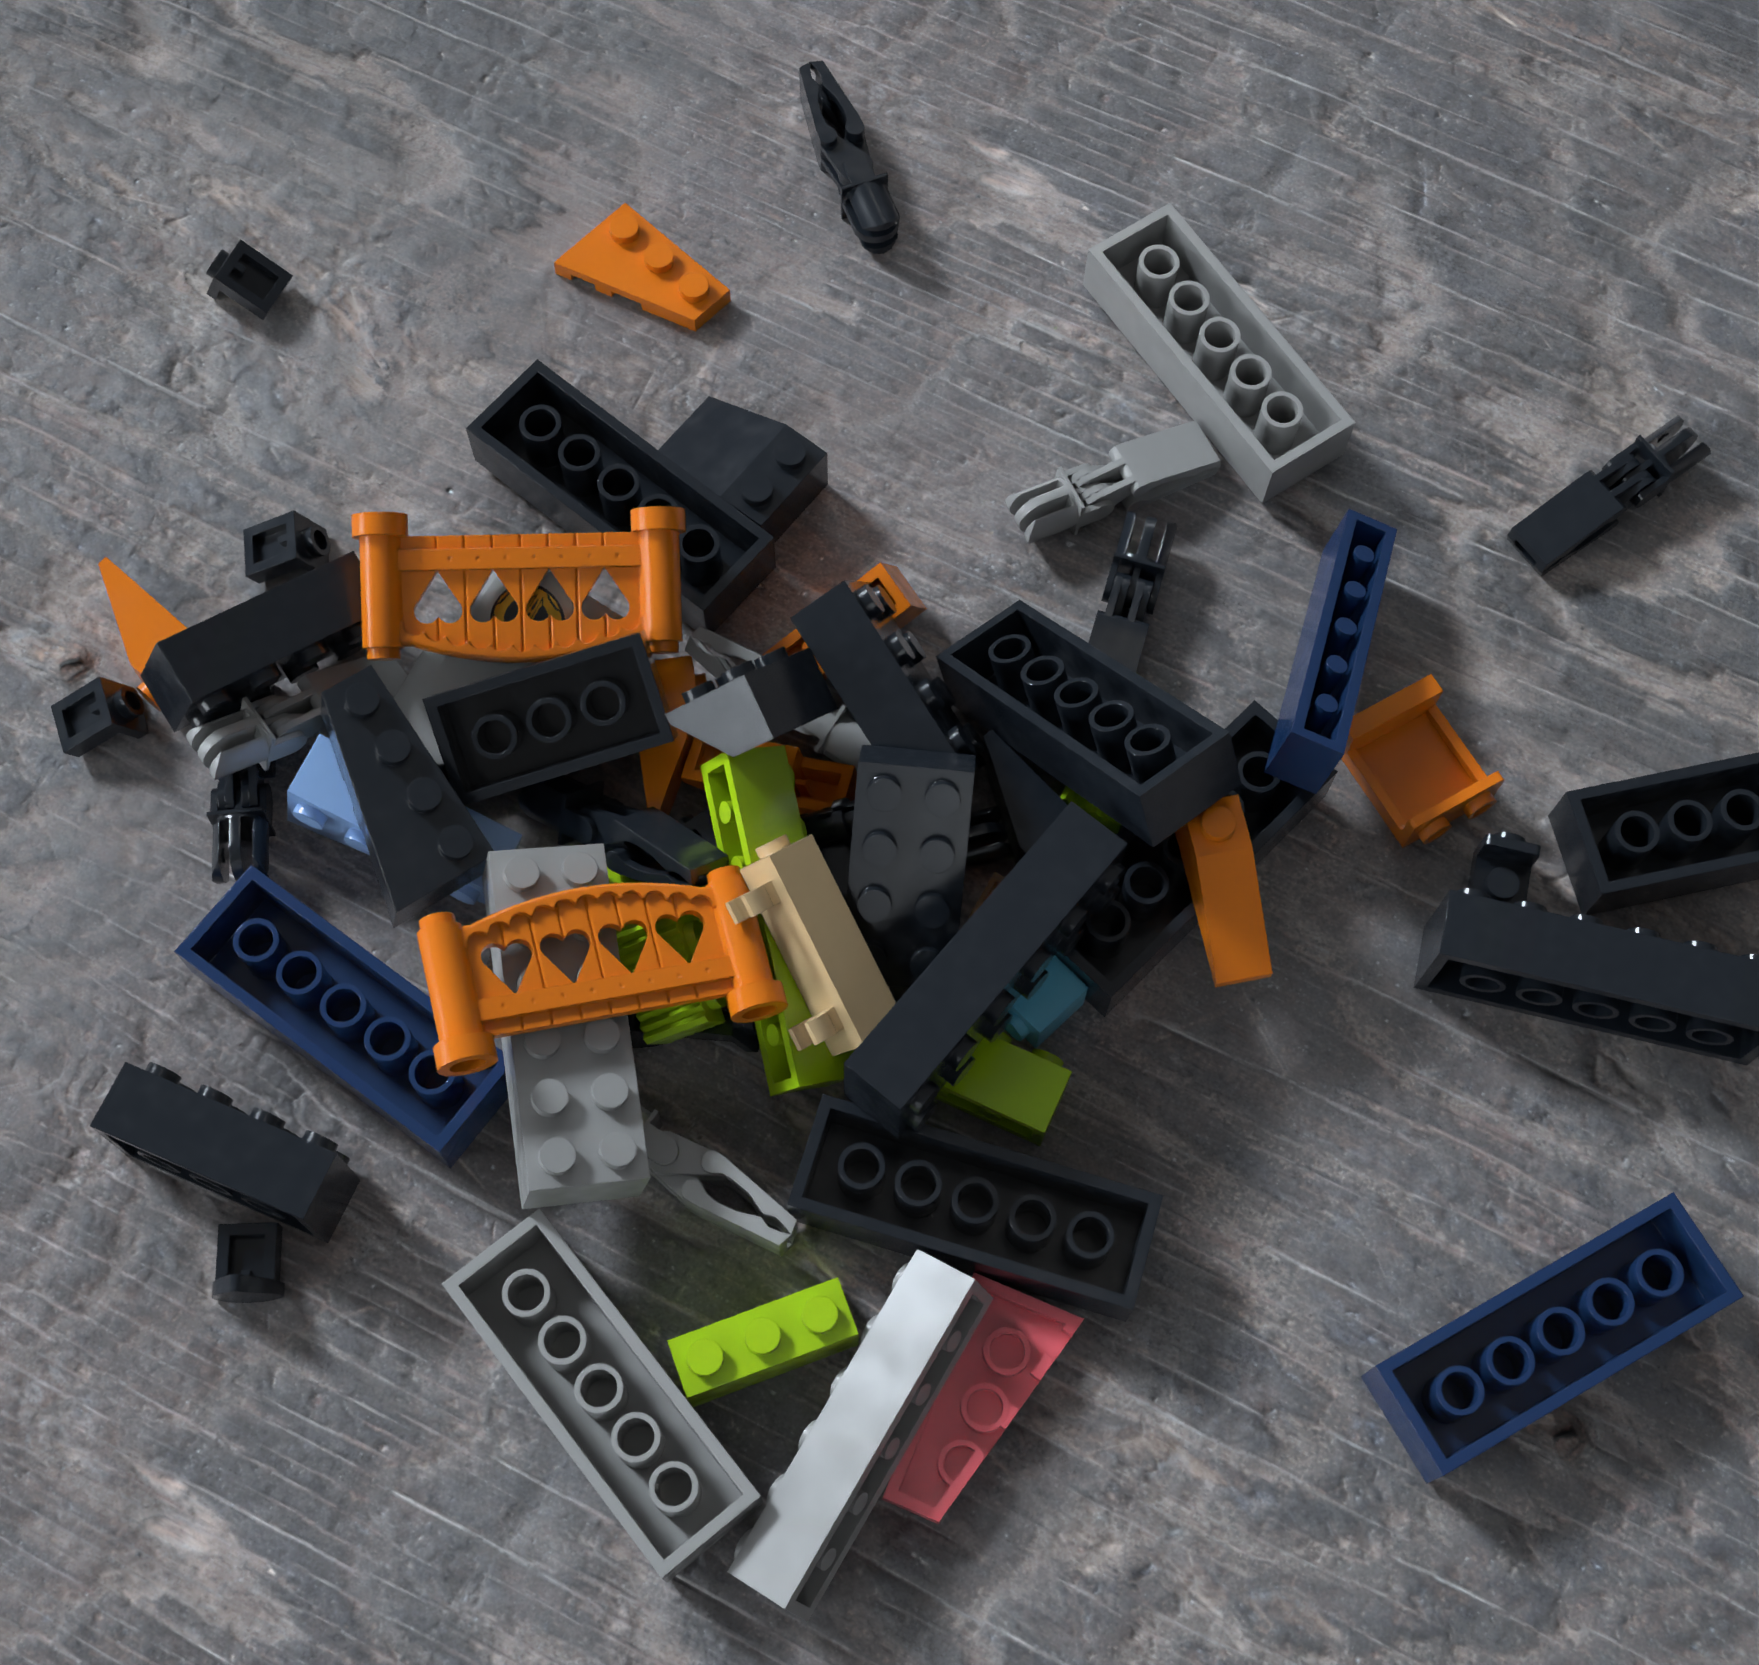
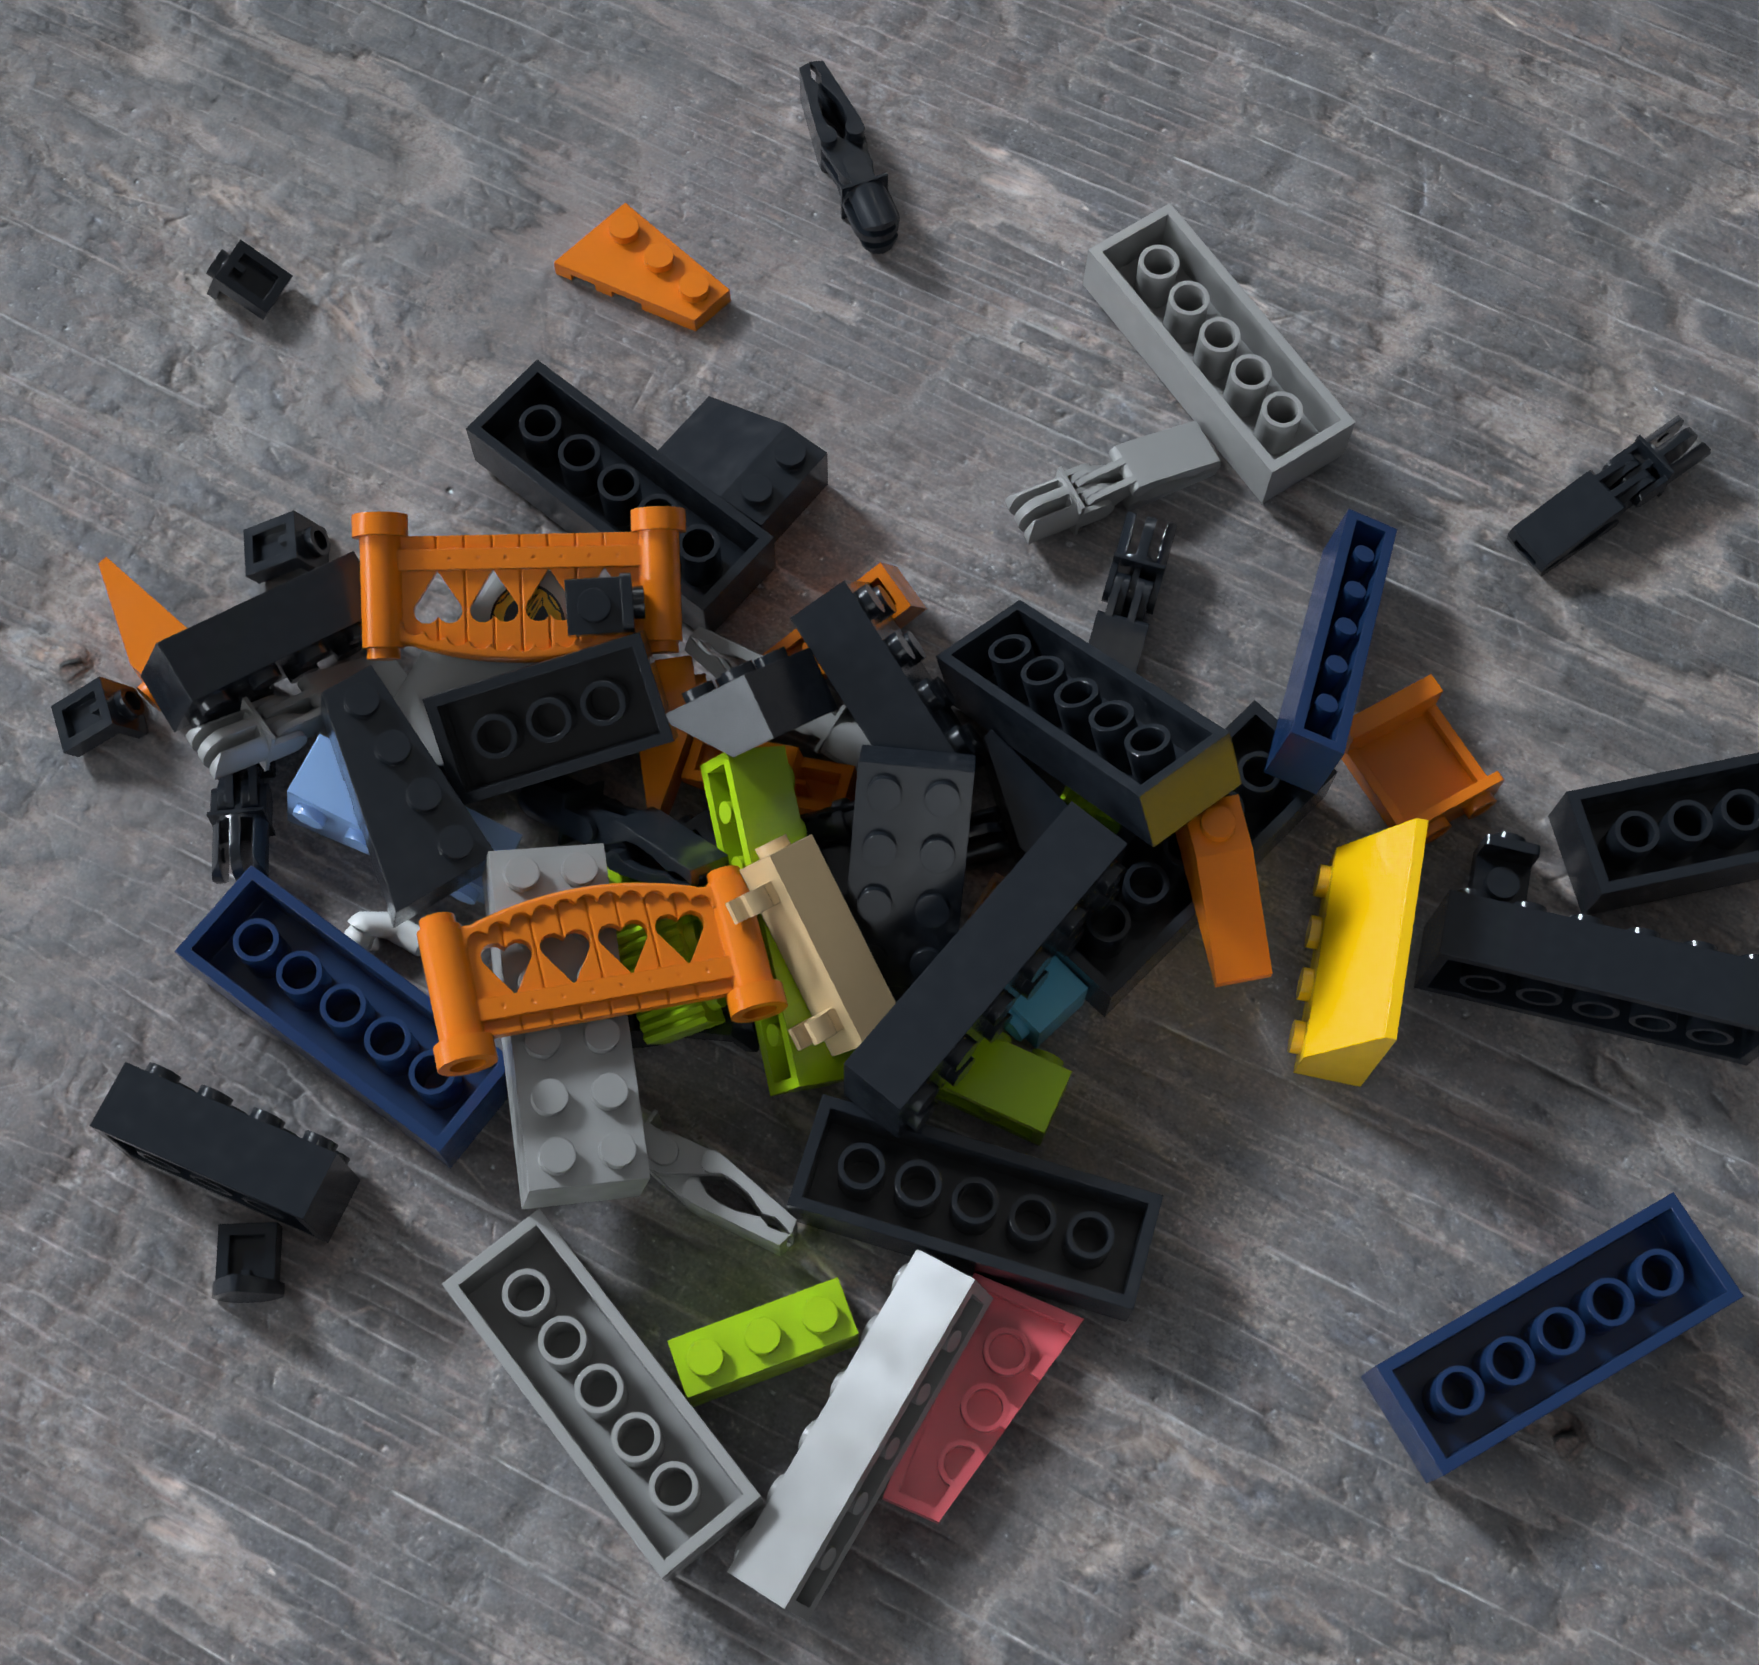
none -> white arm [344,912,421,957]
none -> black bracket [564,572,646,637]
none -> yellow slope [1287,818,1429,1087]

